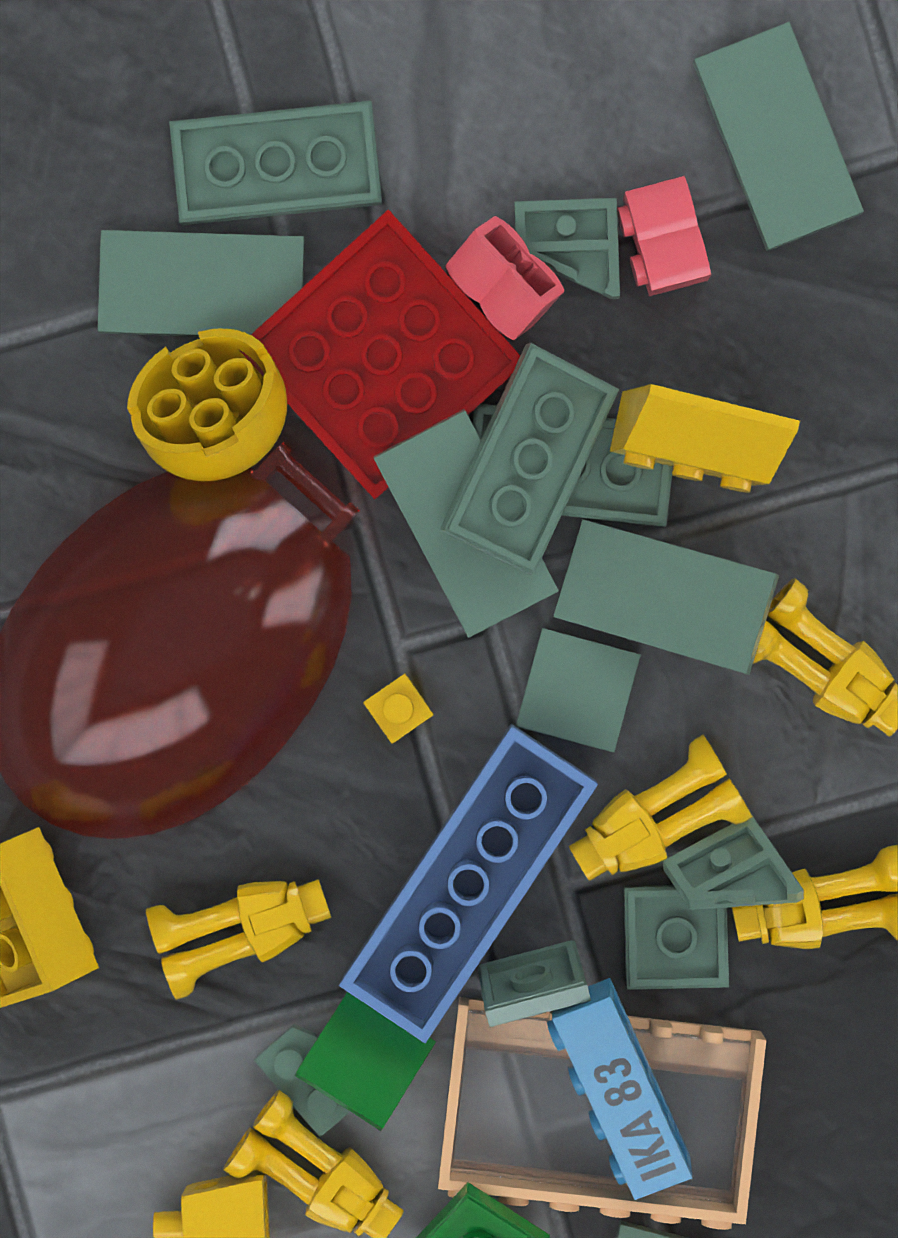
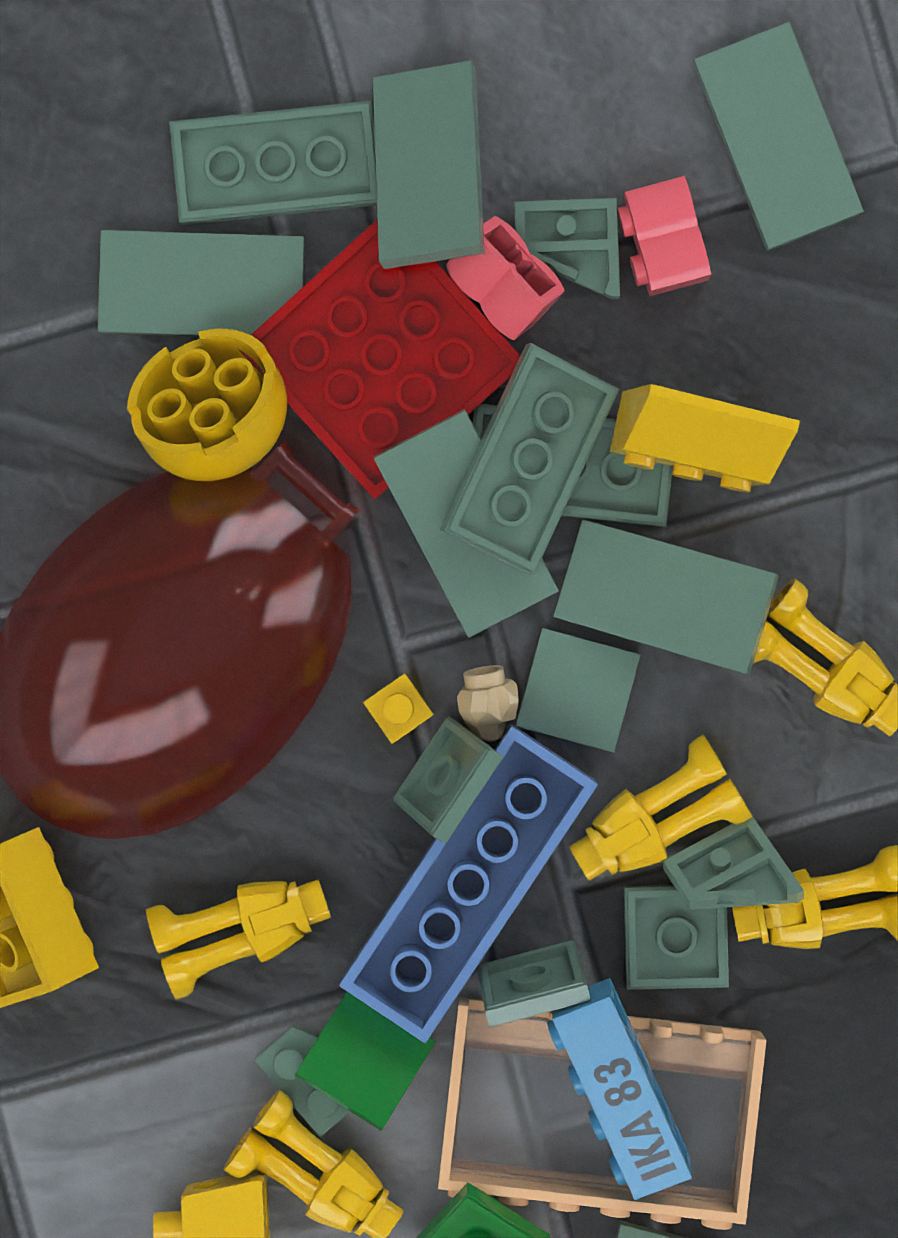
none -> sand green tile [373,60,485,269]
none -> sand green tile [393,716,503,844]
none -> tan rock [457,665,519,742]

